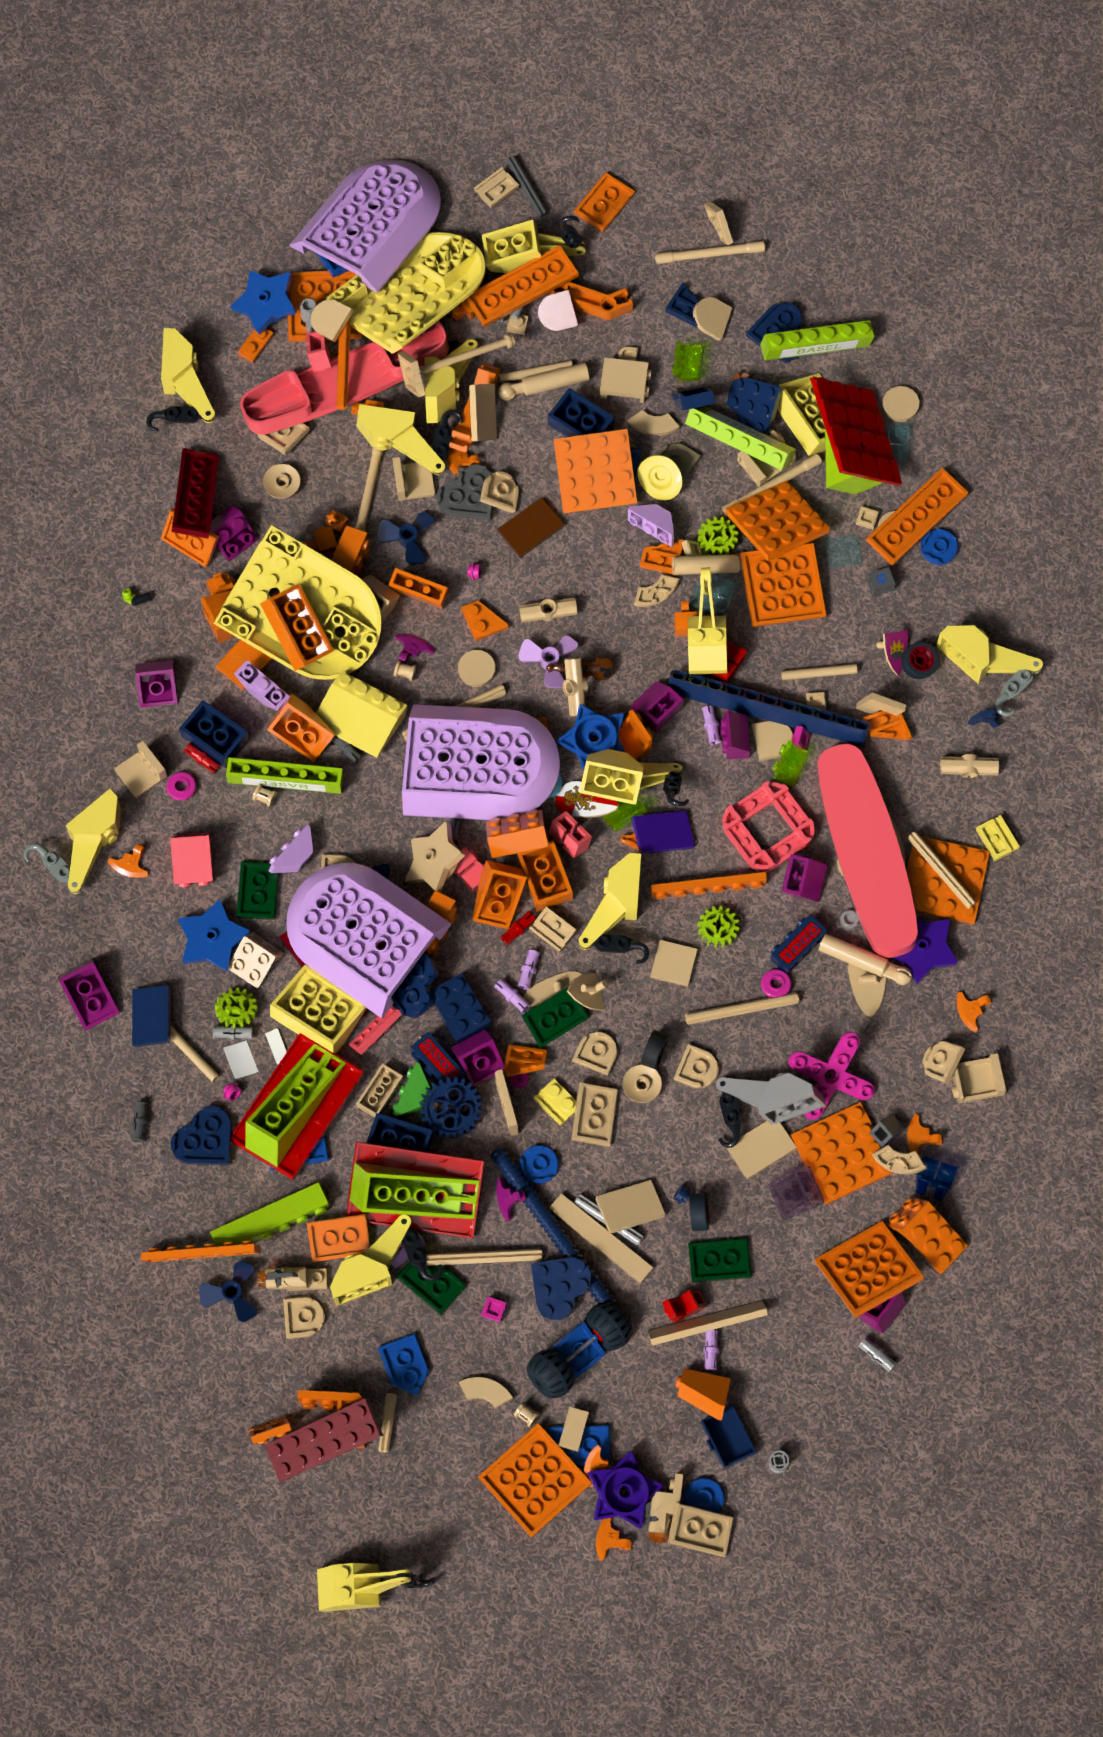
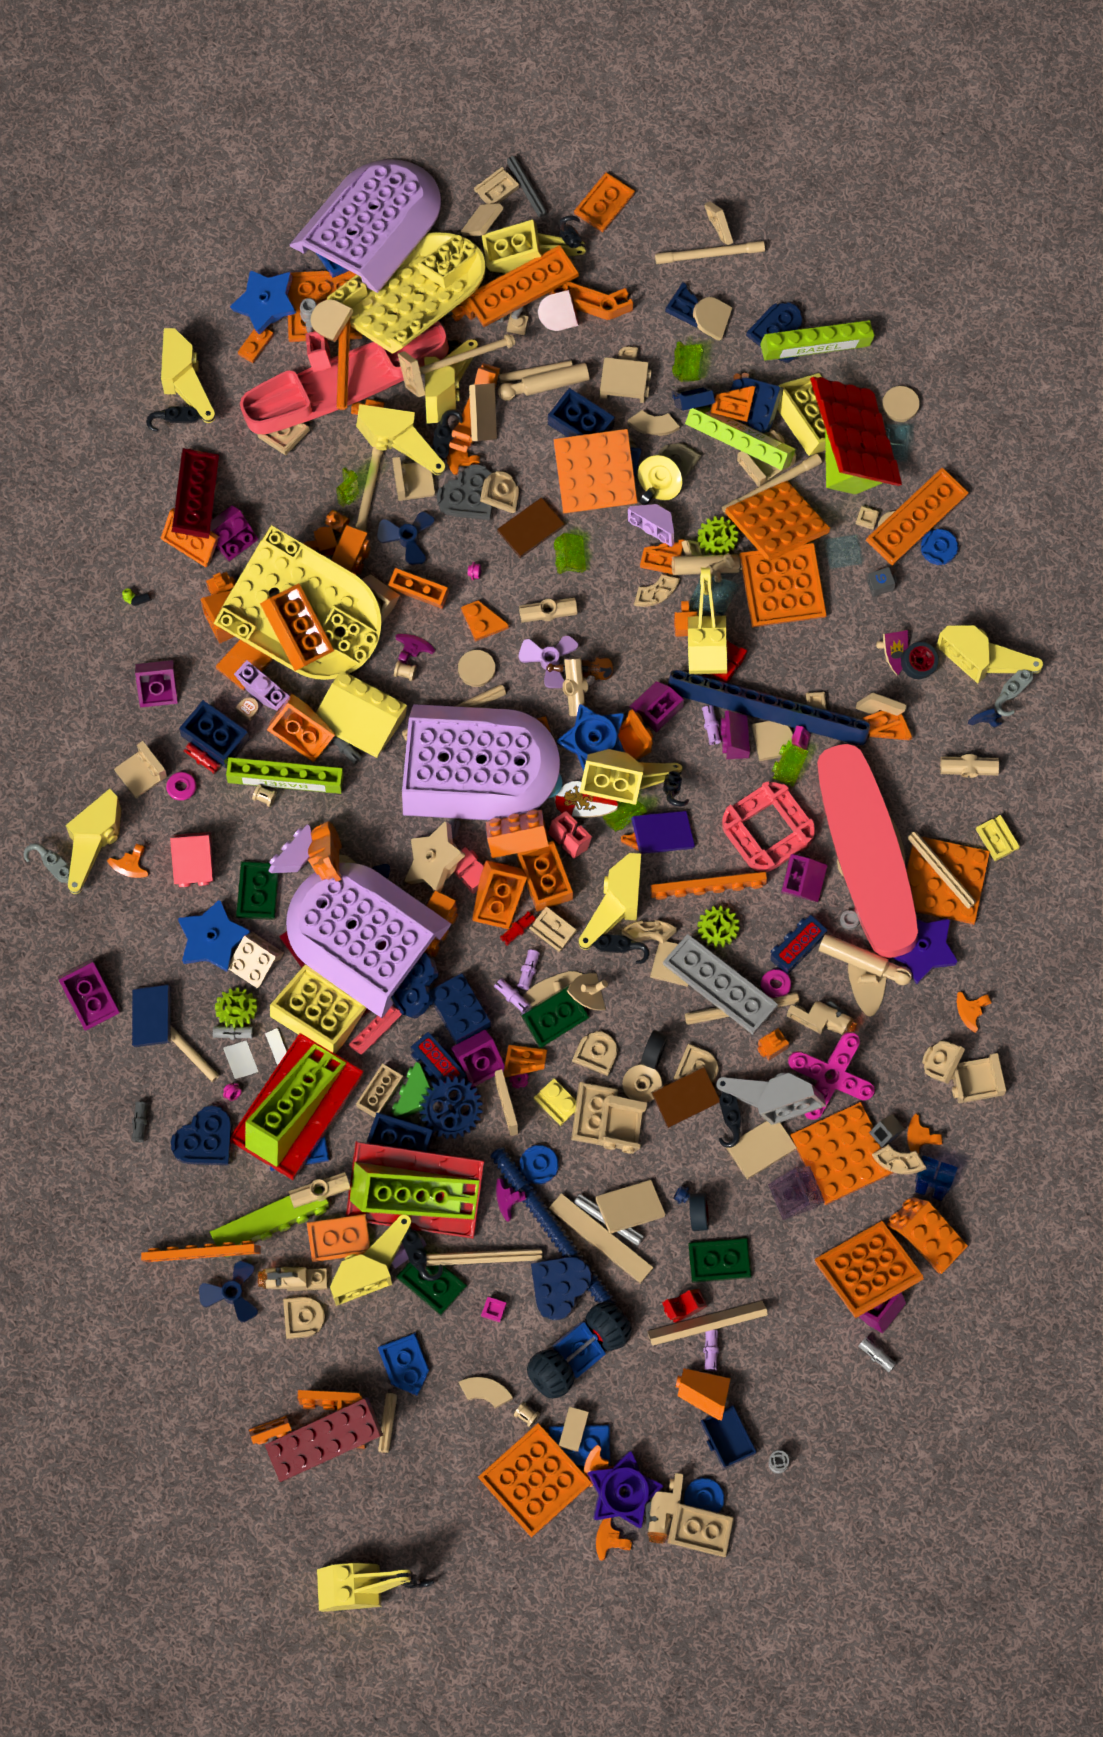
tan dish [263,464,300,499] -> none
tan piece [781,664,857,680] -> none
none -> tile [236,697,259,721]
none -> tan piece [288,1172,351,1208]
none -> orange piece [308,821,342,882]
none -> clear neon green bracket [336,467,359,507]
none -> tan tile [460,204,503,236]
none -> clear neon green bracket [554,533,586,574]
none -> tan panel [598,1095,647,1154]
none -> tan tile [622,920,677,943]
none -> black tile [639,487,656,505]
none -> reddish brown tile [651,1066,720,1128]
none -> light grey plate [663,934,778,1035]
none -> tan piece [706,553,735,583]
none -> orange wing [710,386,755,422]
none -> orange brick [757,1028,789,1060]
none -> tan plate [787,1001,858,1035]

